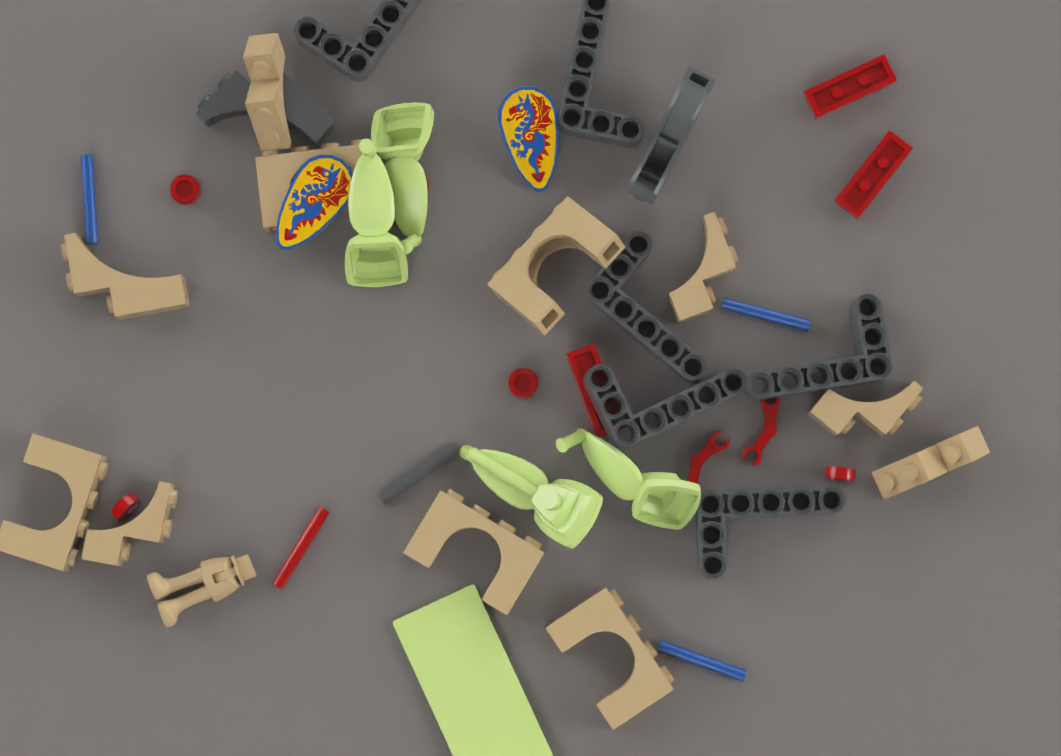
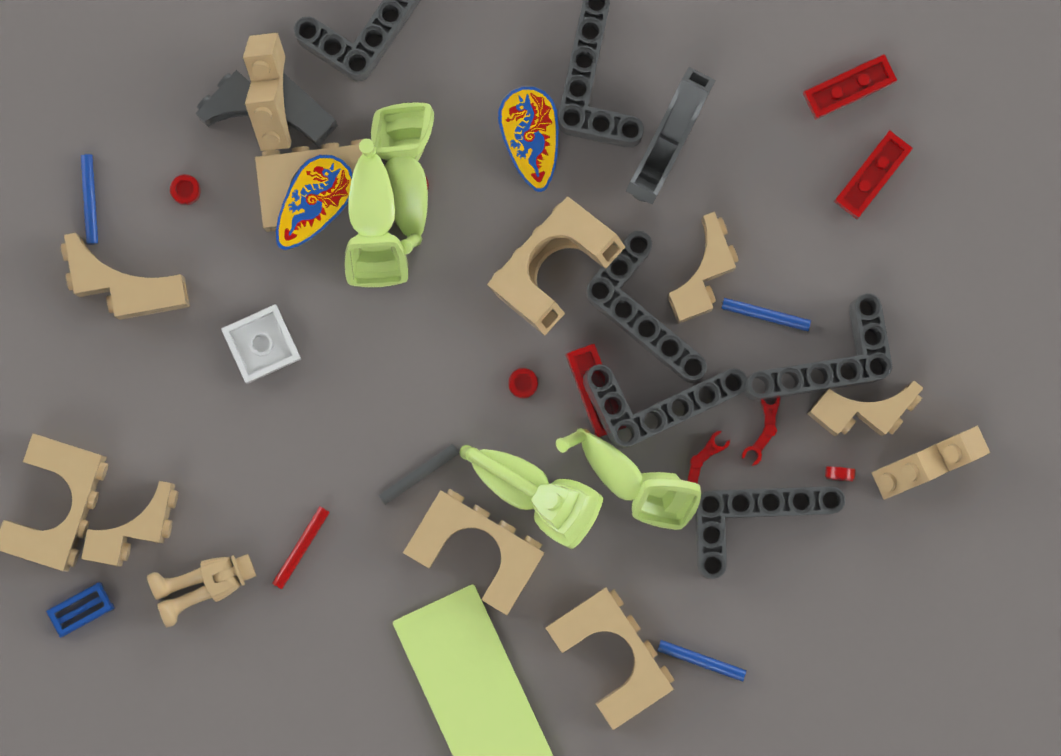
red tile [111,493,141,522] -> none
none -> blue tile [46,582,115,638]
none -> white plate [221,304,301,384]

